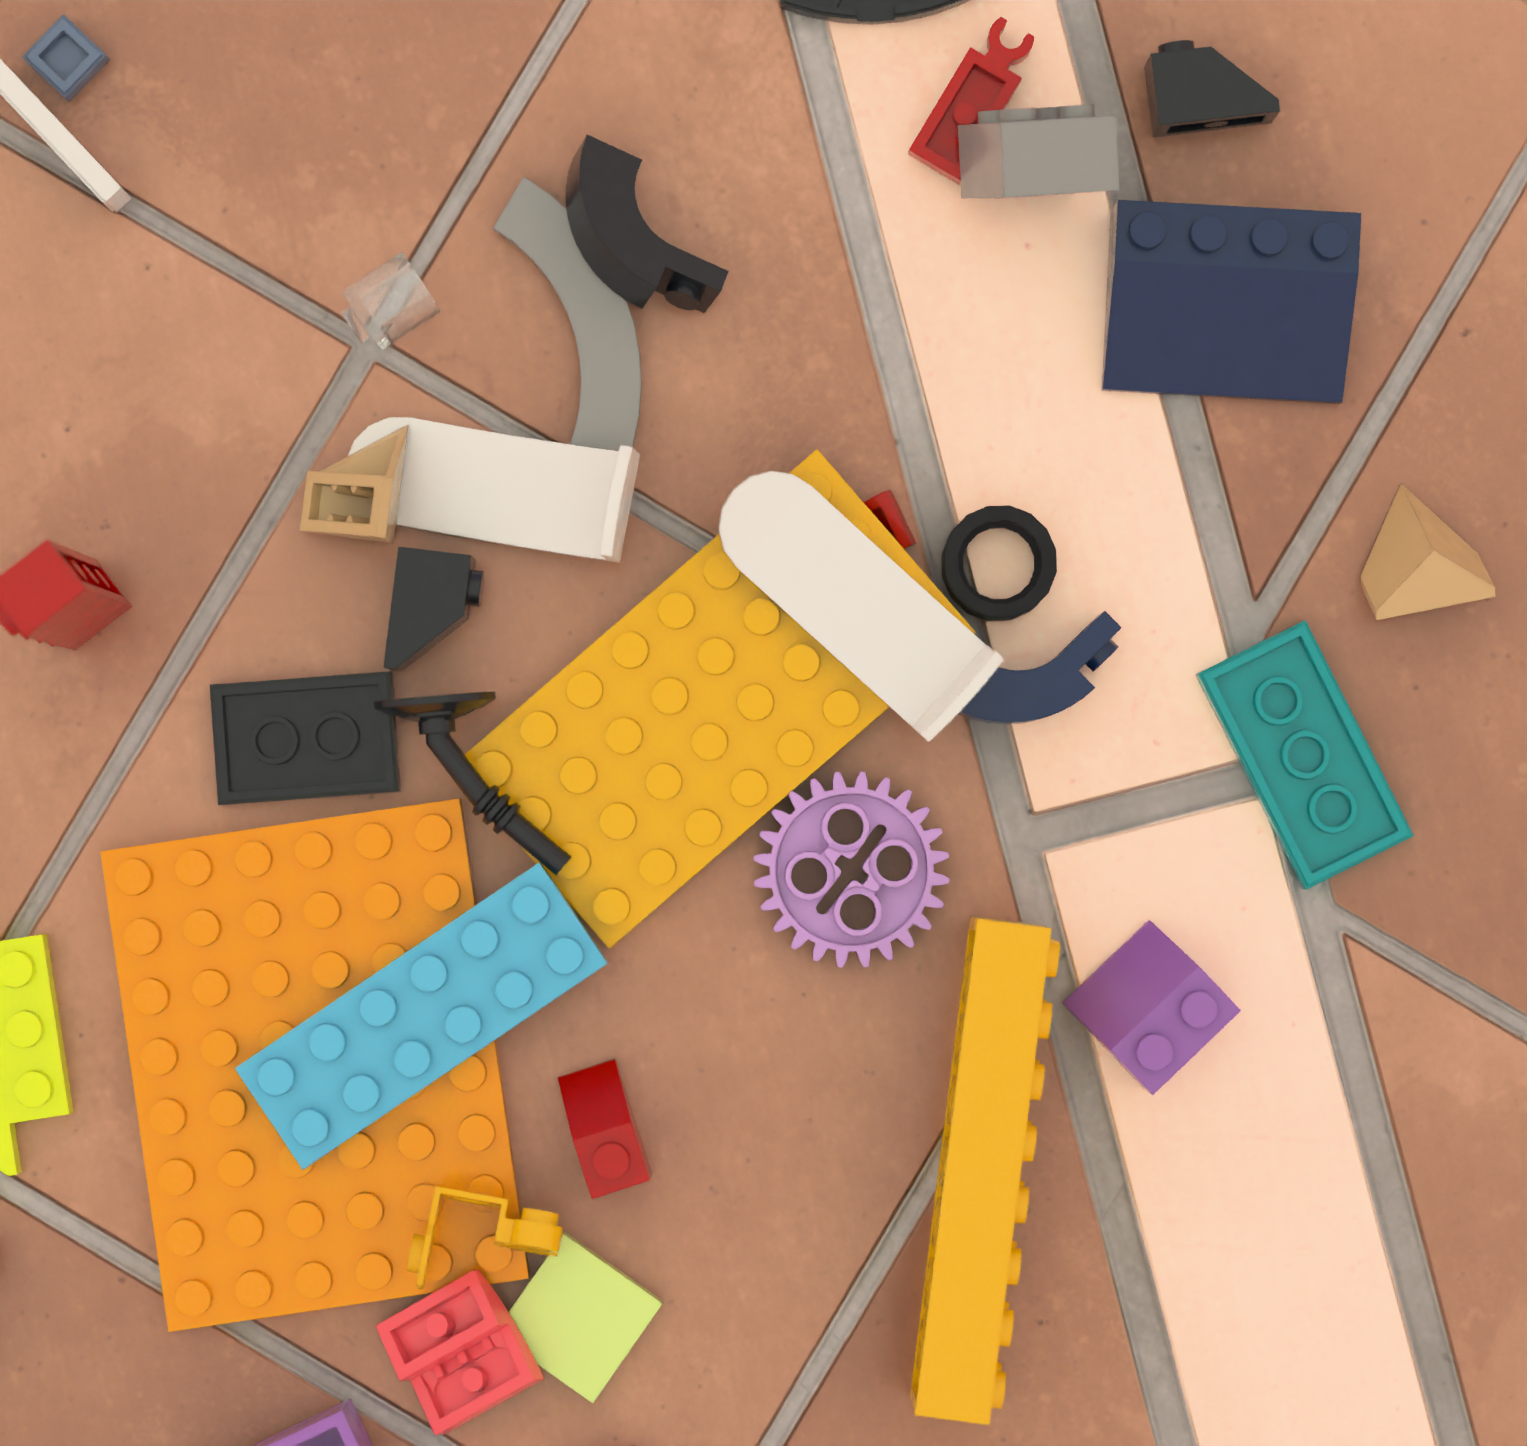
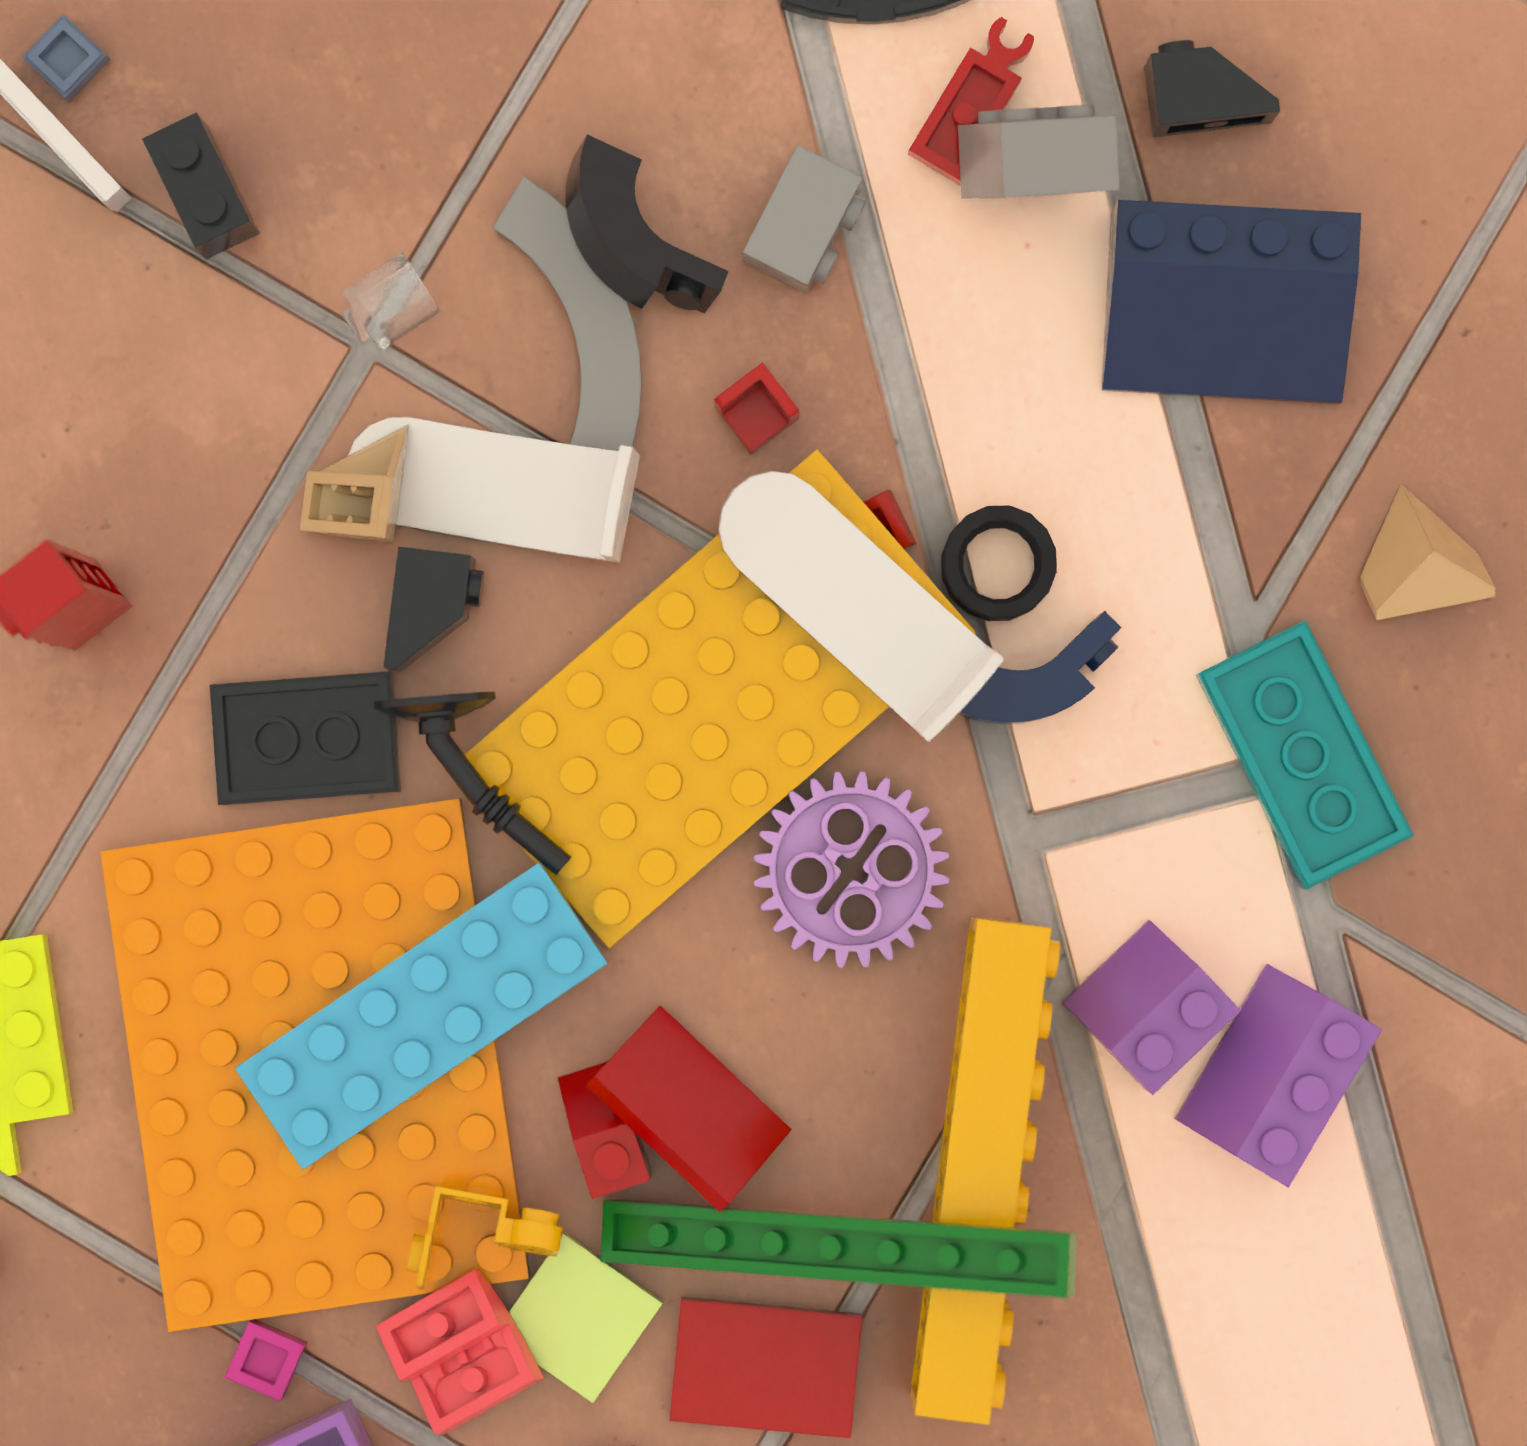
none -> black brick [142,112,260,260]
none -> dark pink tile [224,1319,307,1402]
none -> red tile [585,1005,792,1212]
none -> green plate [600,1199,1077,1298]
none -> red tile [669,1297,862,1438]
none -> red panel [714,362,799,455]
none -> light grey brick [742,145,867,294]
none -> medium lavender slope [1174,964,1382,1188]

